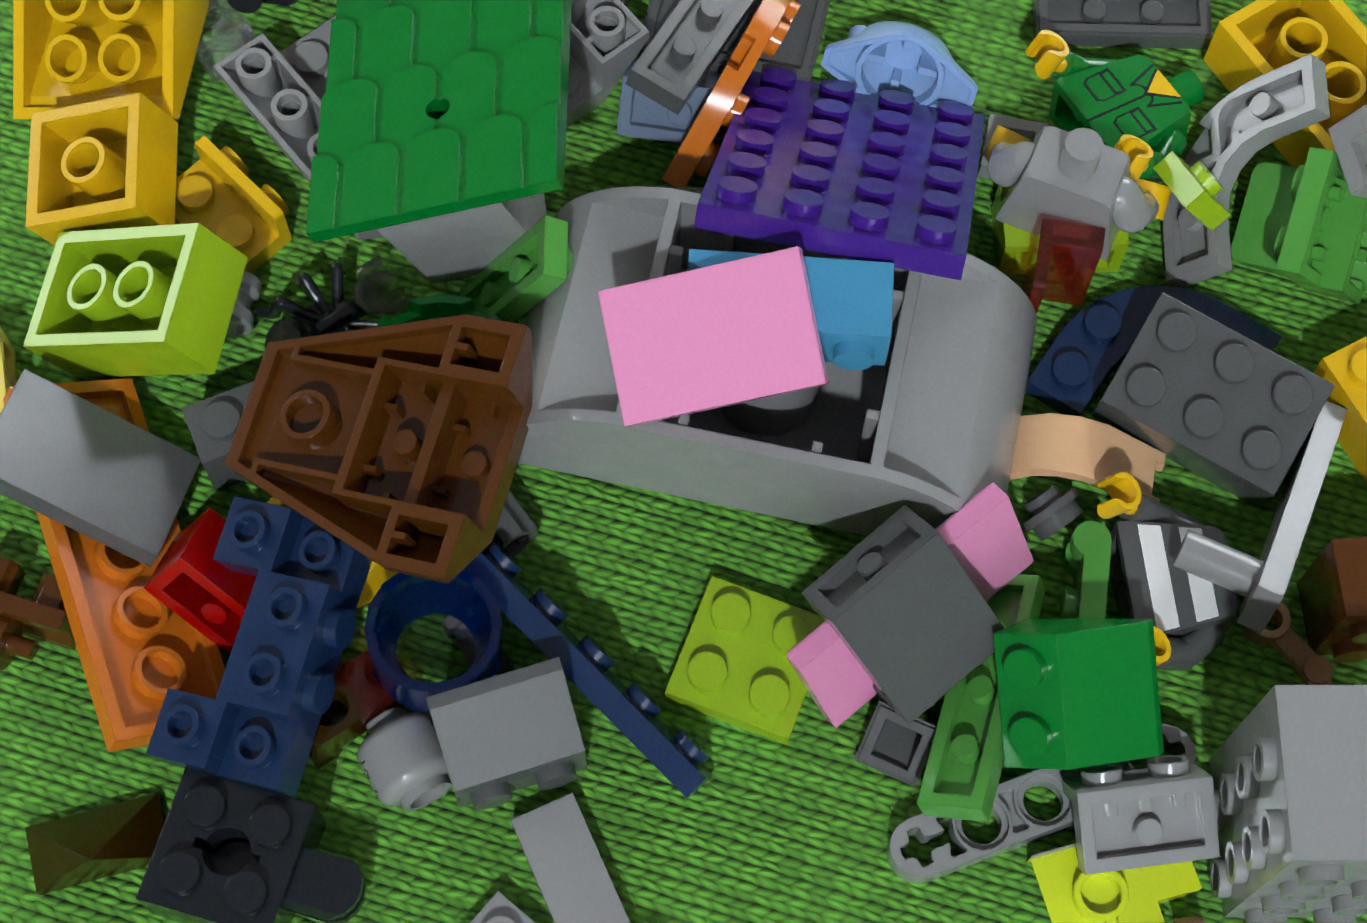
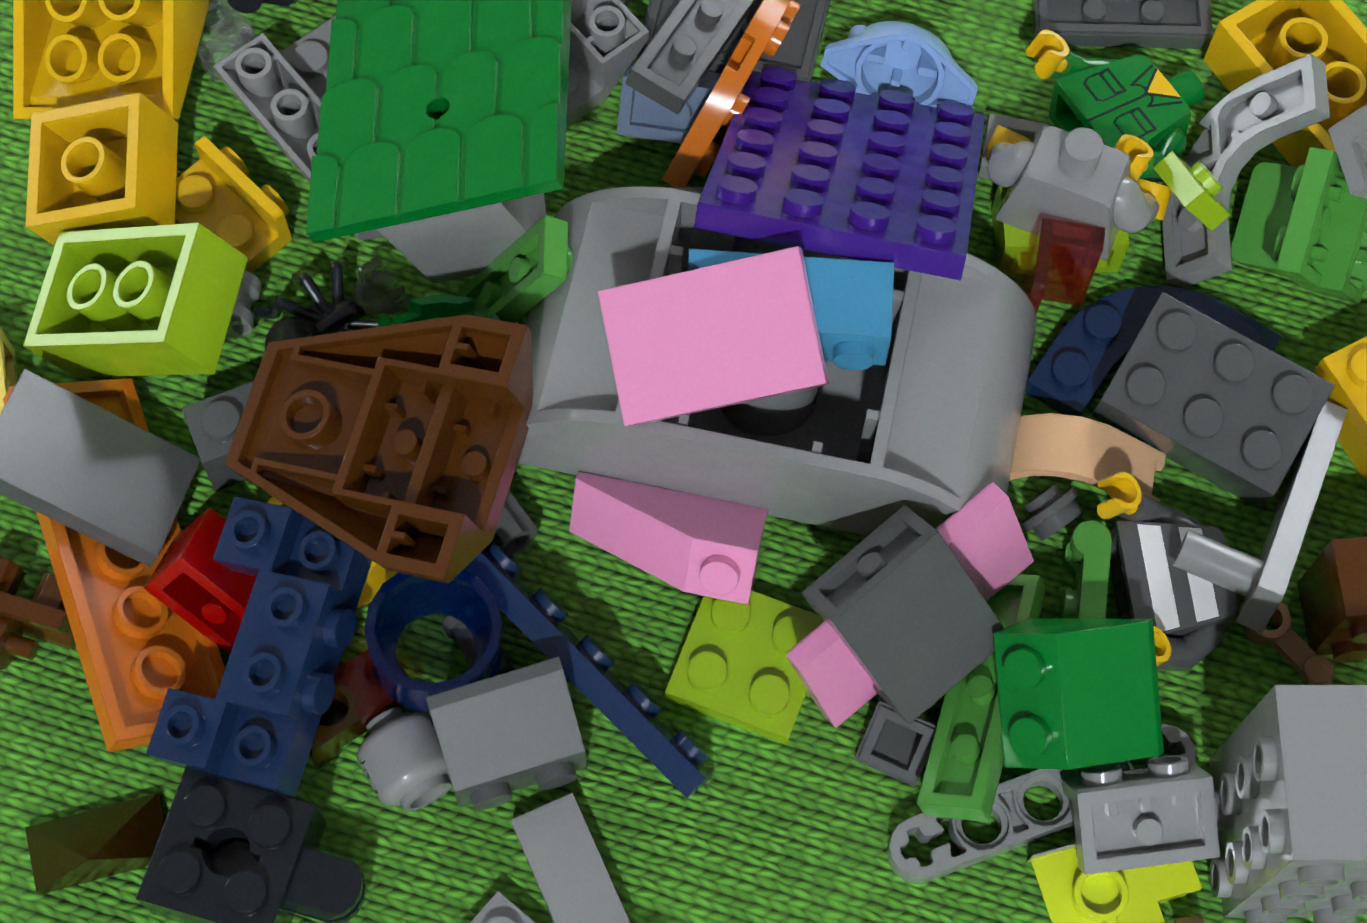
none -> bright pink slope [569,471,768,605]

